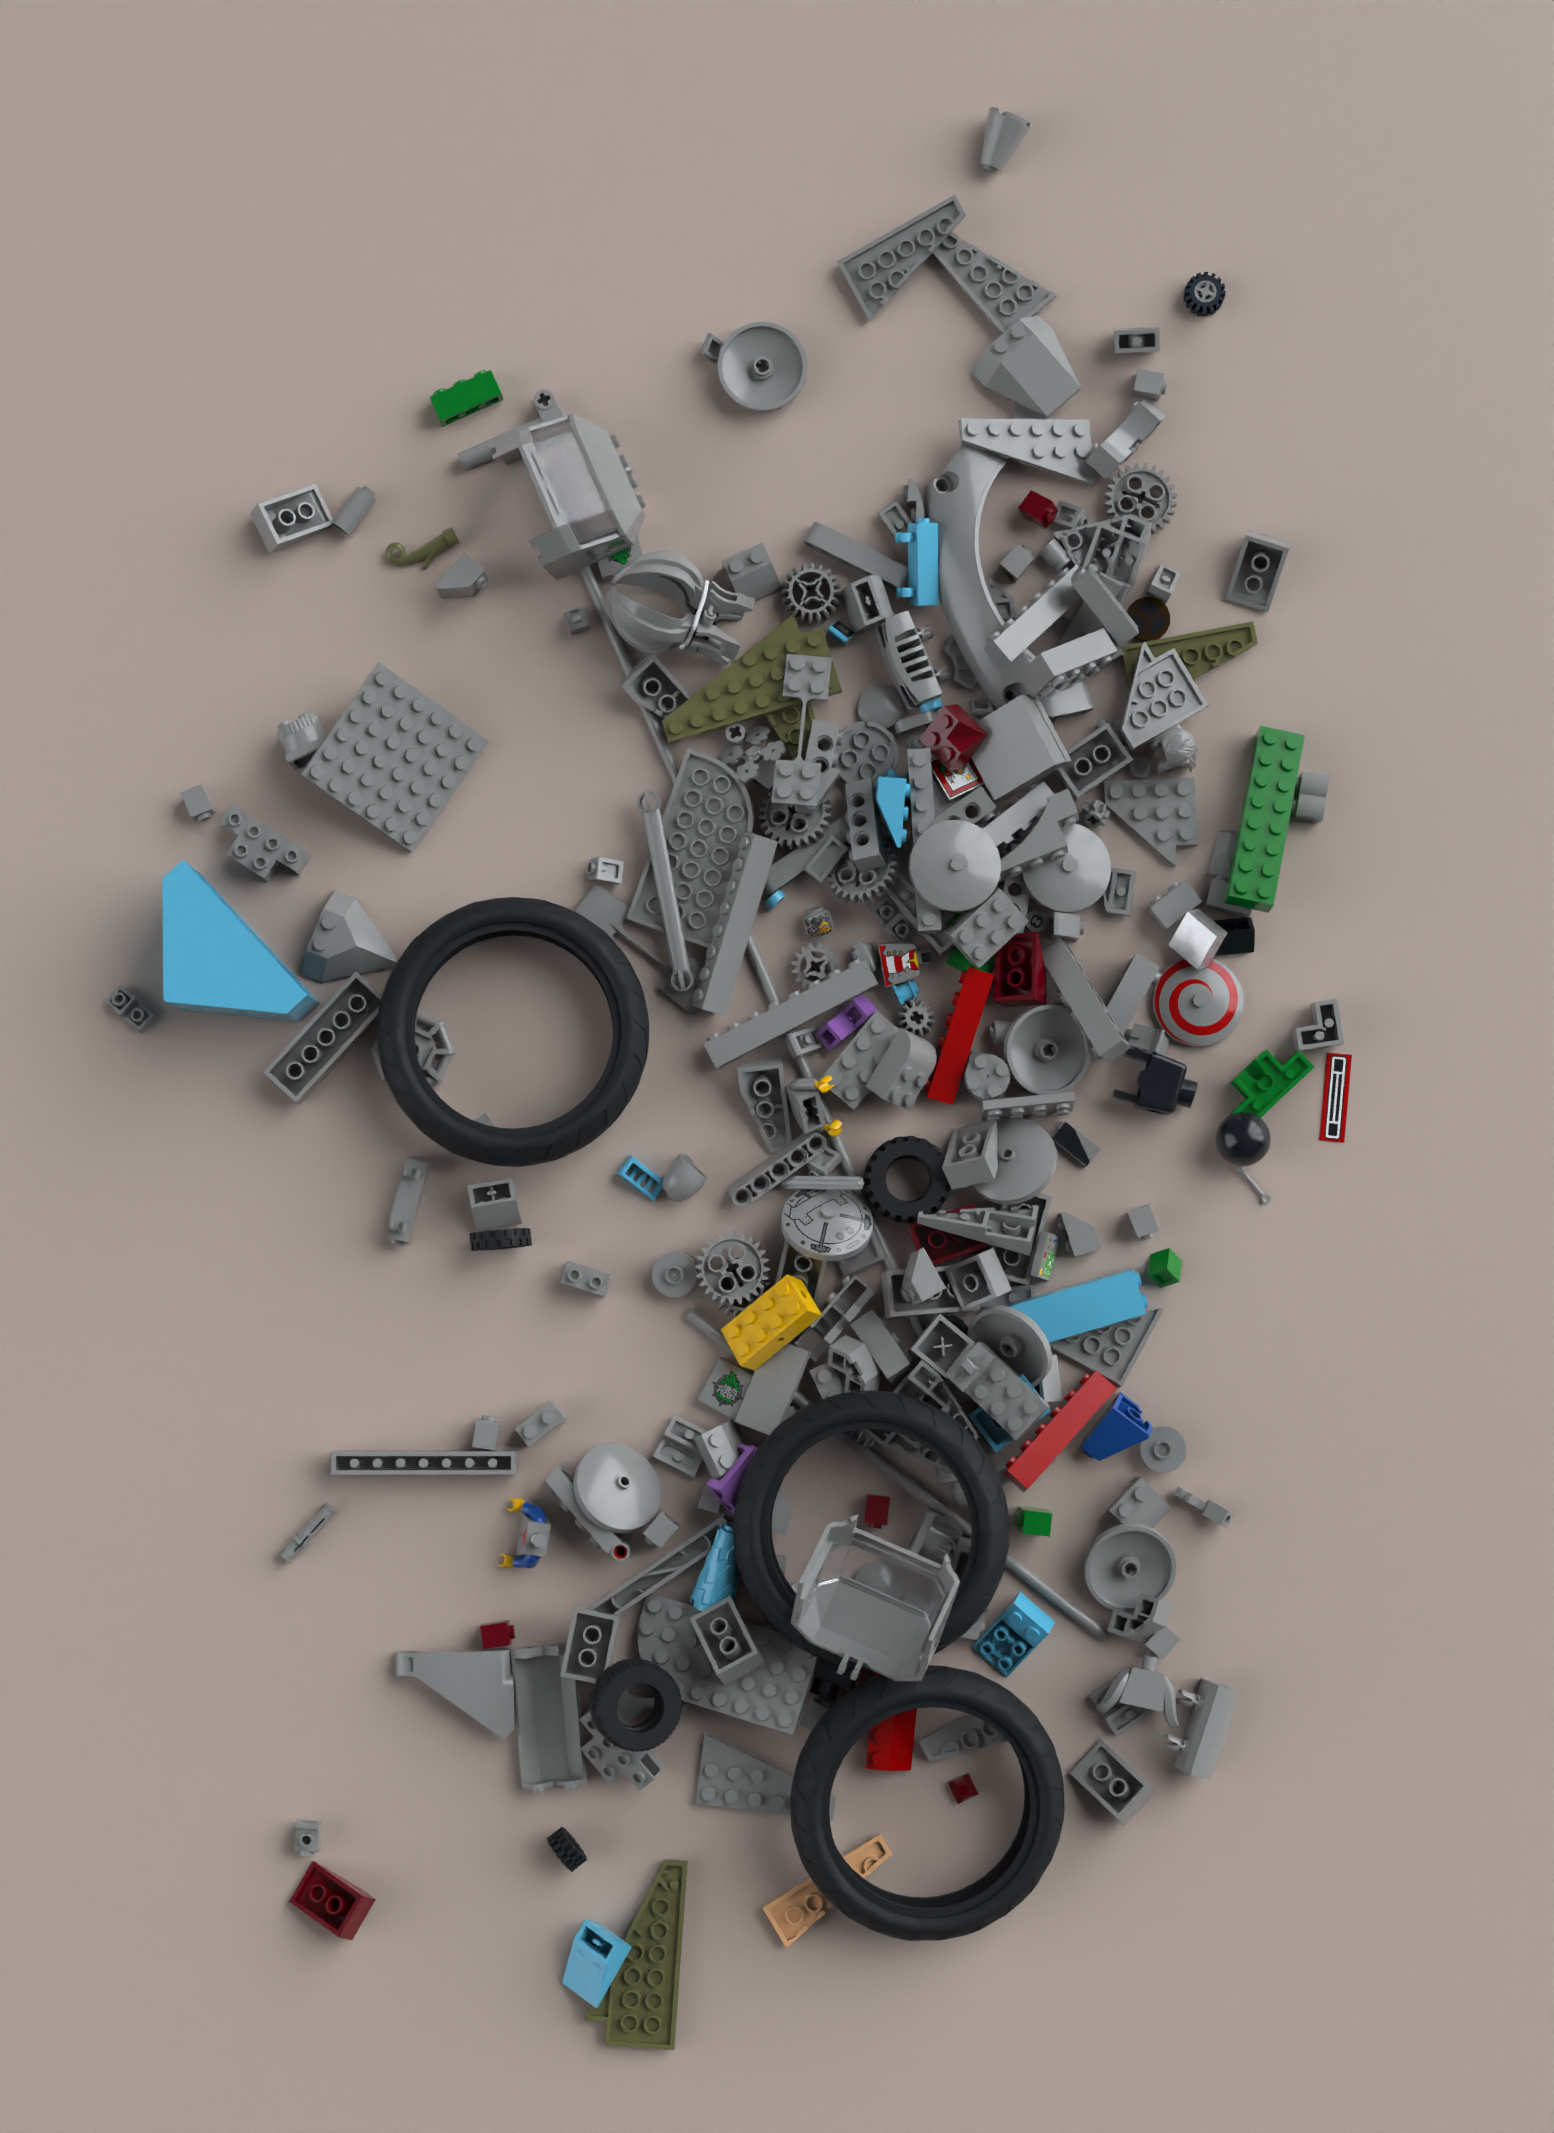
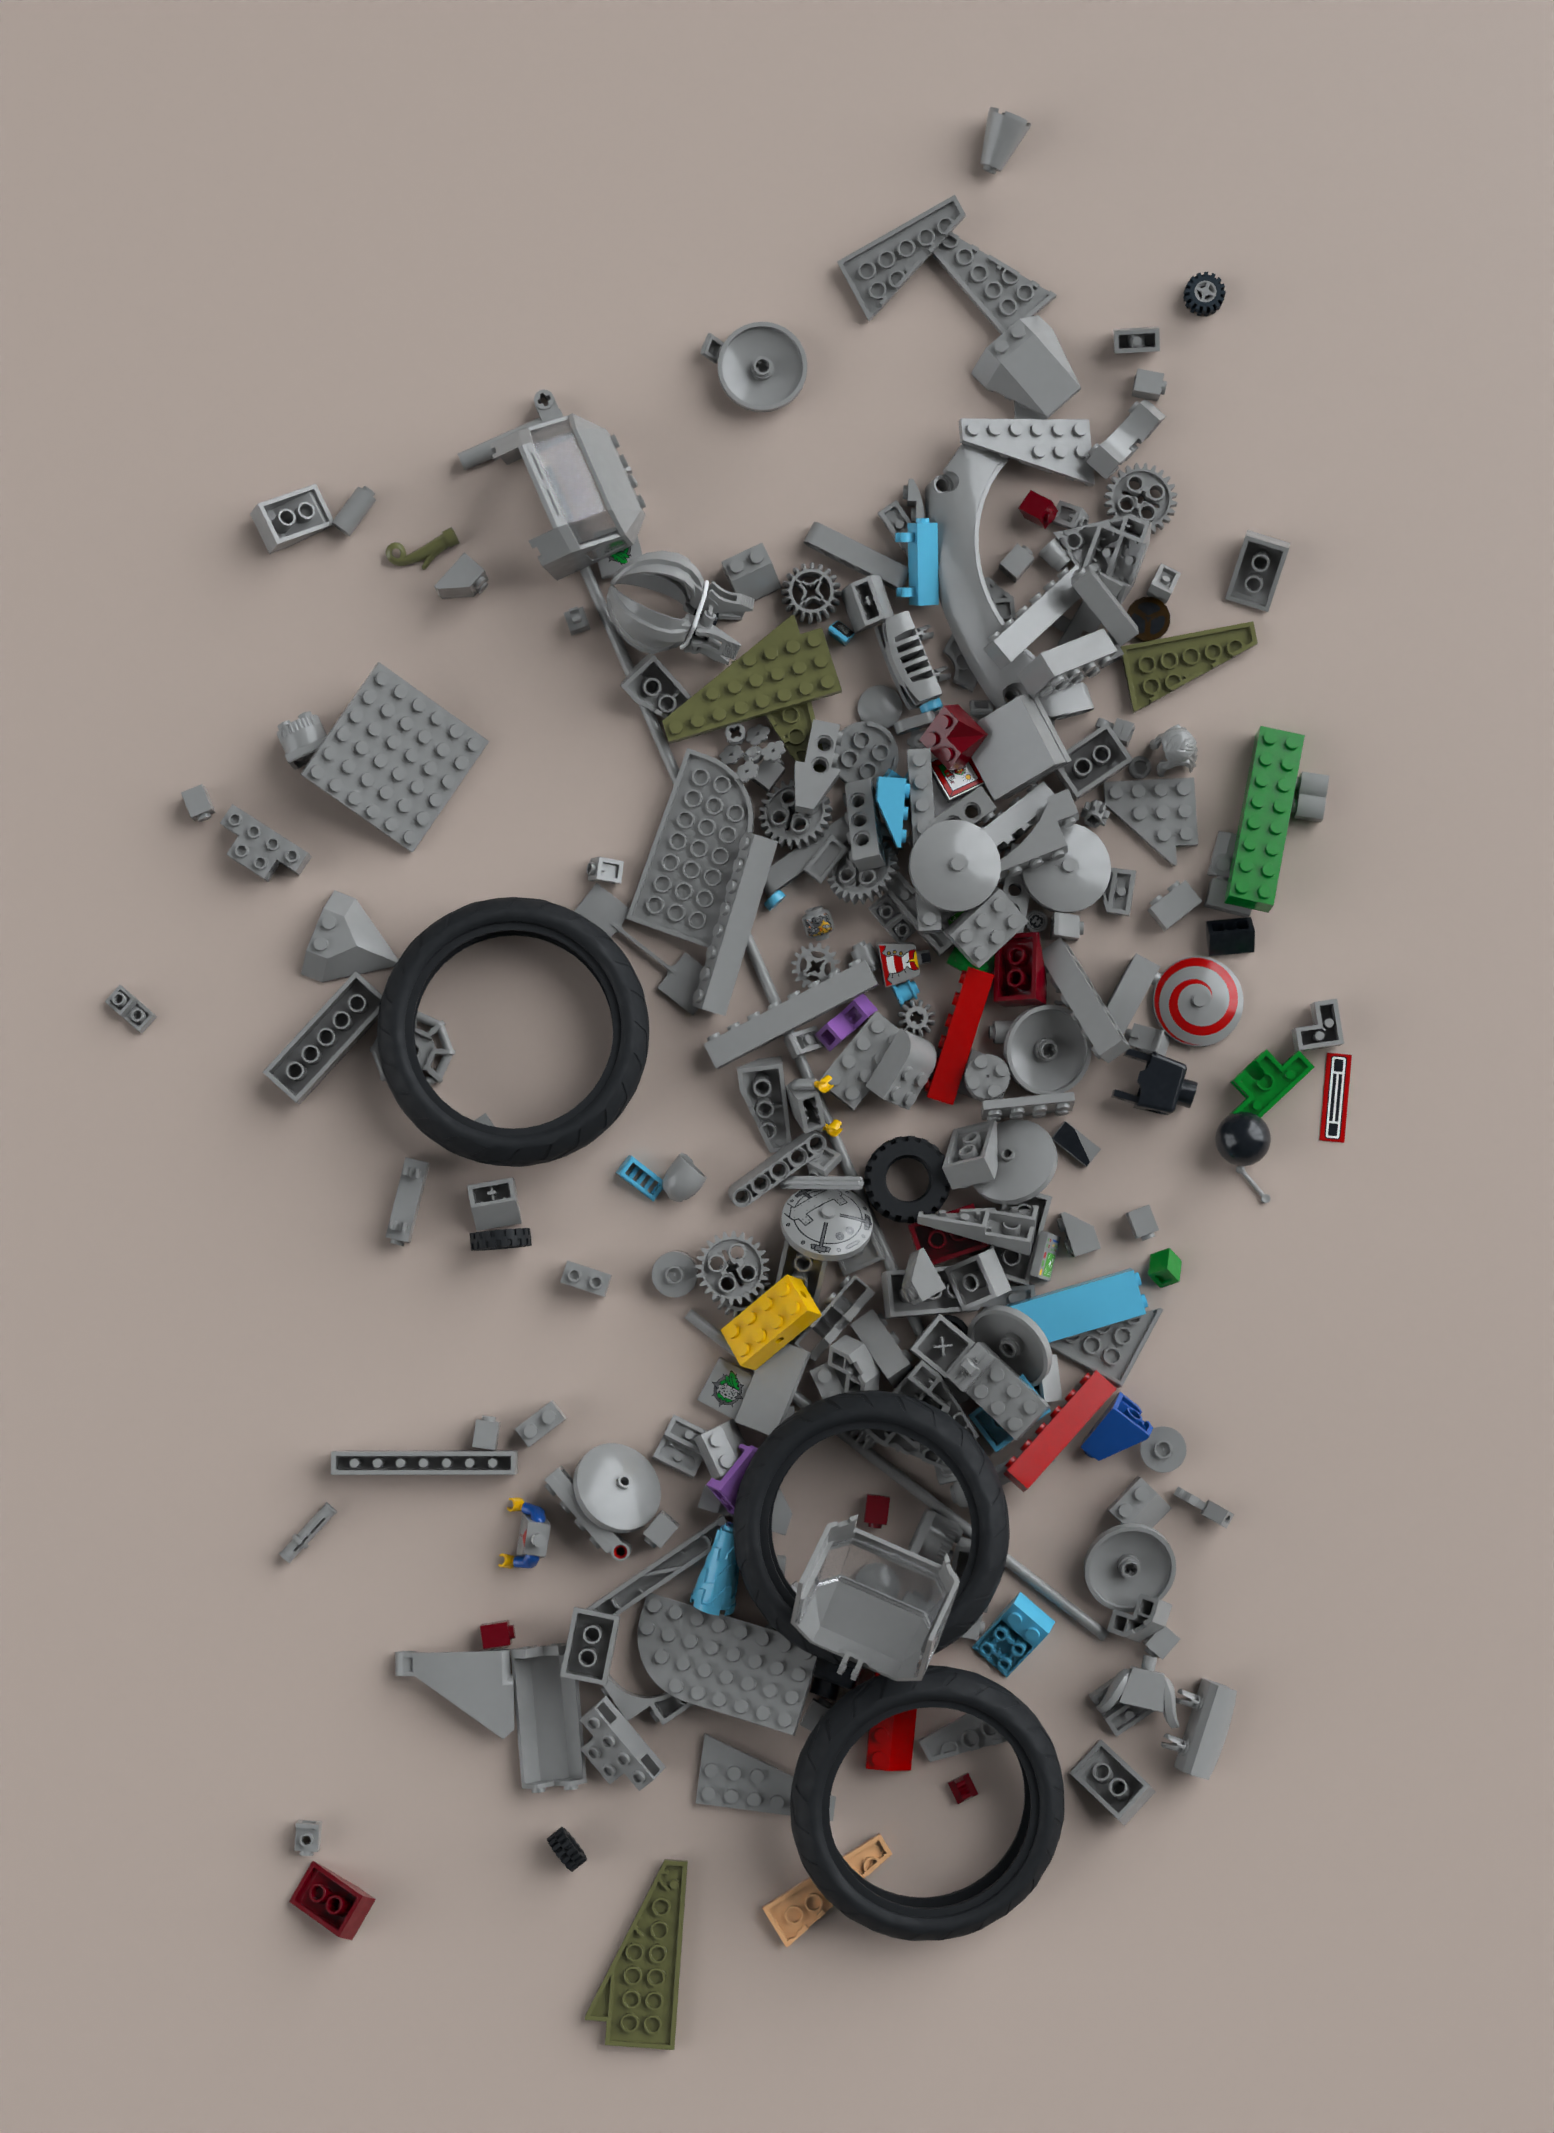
medium azure slope [162,860,320,1022] -> none
green brick [430,370,504,427] -> none
medium azure slope [562,1920,632,2008] -> none
black tyre [589,1658,682,1752] -> none
light grey piece [637,791,695,992] -> none
light grey brick [690,1596,765,1685] -> none
light grey hinge [771,654,832,807] -> none
green brick [1014,1506,1052,1537] -> none
light grey wing [1120,642,1209,750] -> none
flat silver piece [1169,908,1227,970] -> none

